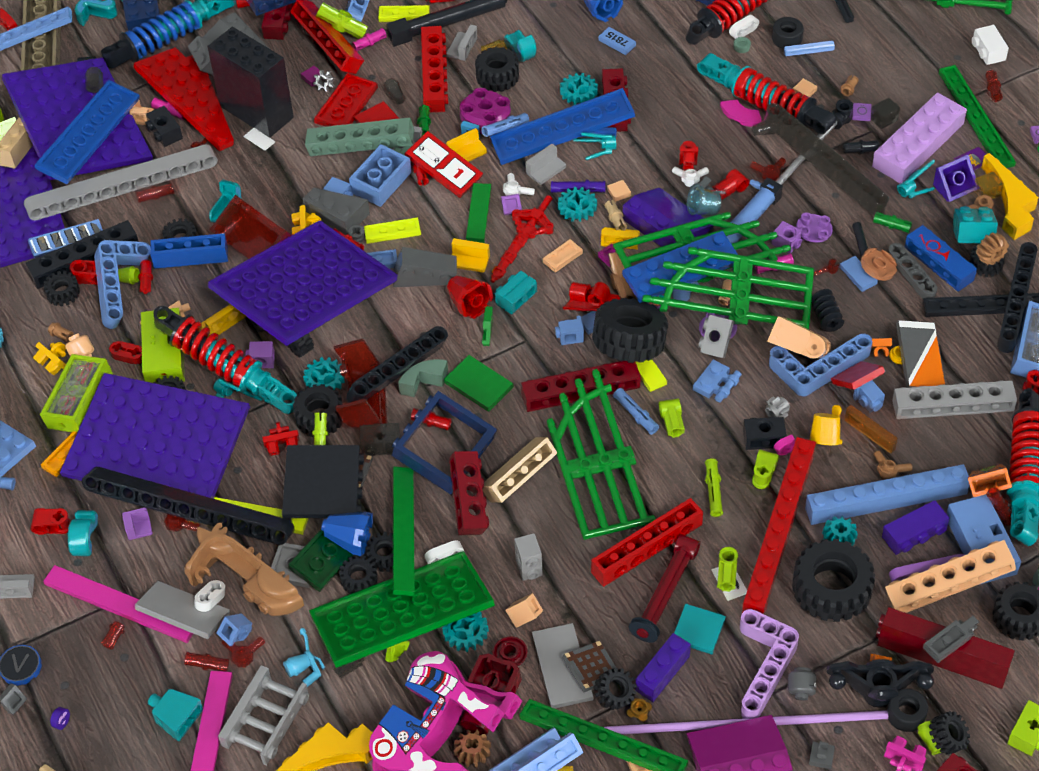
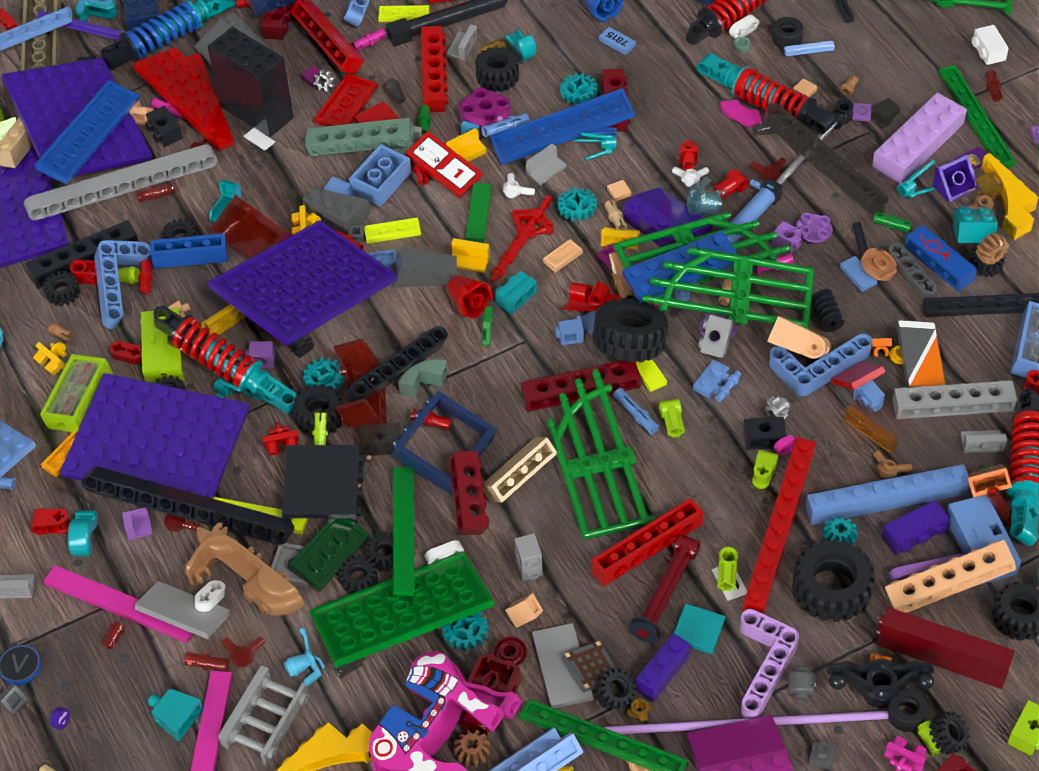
tile [28,219,103,258] -> none
light nougat head [65,333,94,357] -> none
clear smoke brick [85,67,103,93] -> none
dark grey brick [188,36,213,75] -> none
medium blue brick [216,613,253,646] -> none
lime piece [316,2,368,39] -> none
blue cone [321,511,373,556] -> none
lime tile [385,640,410,662] -> none
green tile [444,355,514,412] -> none
medium lavender tile [501,194,522,216] -> none
dark purple pin [551,180,606,193] -> none
lime pin [705,459,723,517] -> none
yellow hat [809,405,843,445] -> none
clear red hand [814,259,839,276] -> none
black axle [843,140,880,154] -> none
dark grey hinge [923,616,979,663] -> none
black beam [997,242,1038,353] -> none
none -> dark purple axle [37,10,124,41]
none -> light grey panel [960,430,1007,453]

